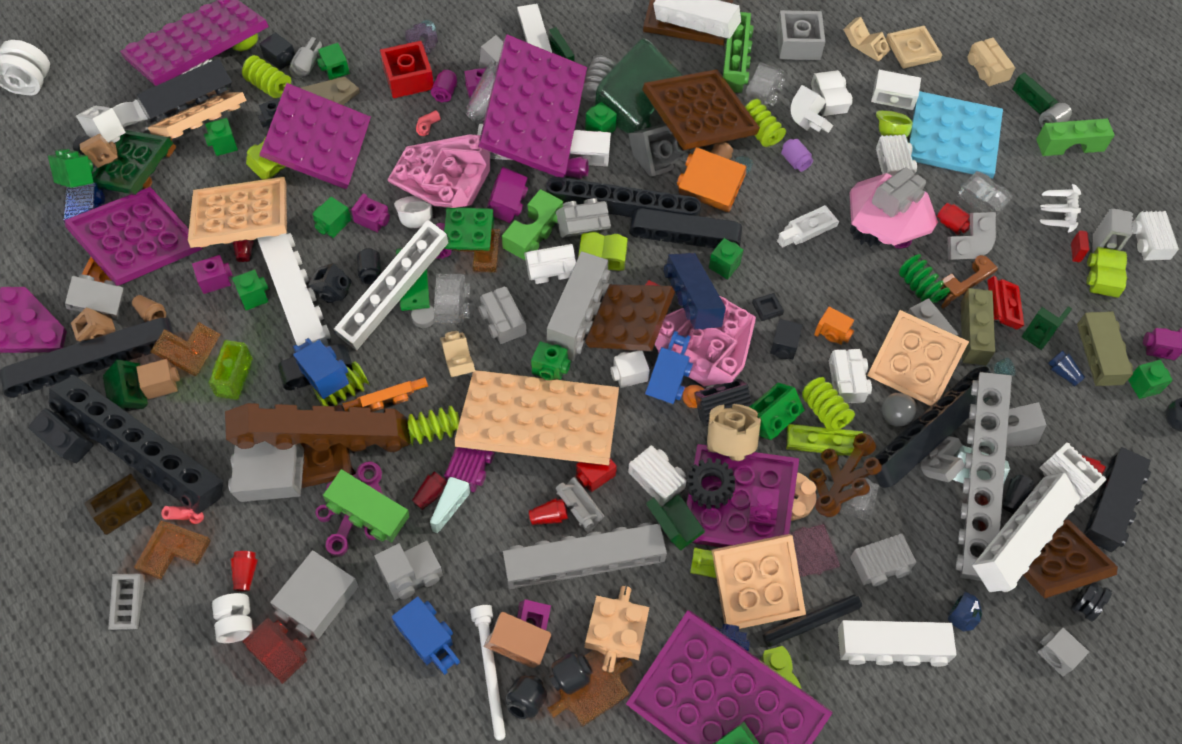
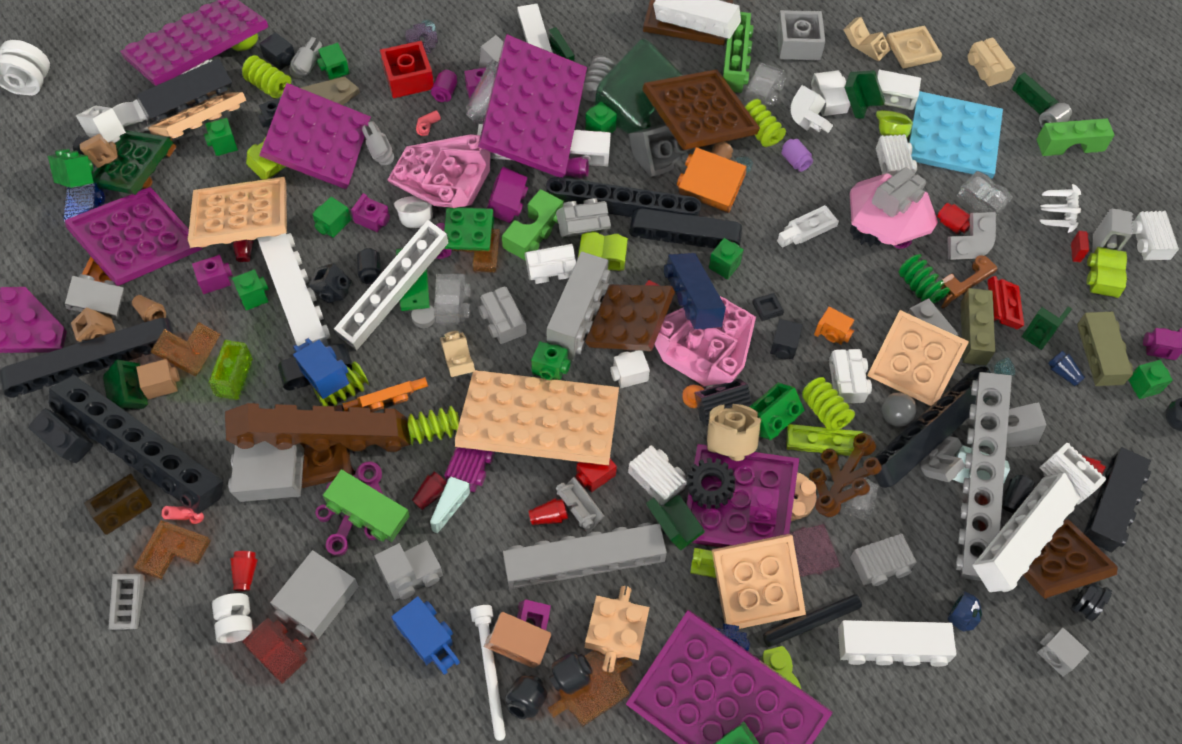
blue brick [645,331,693,404] -> none
none -> light grey arm [362,121,394,165]
none -> dark green panel [844,70,885,119]

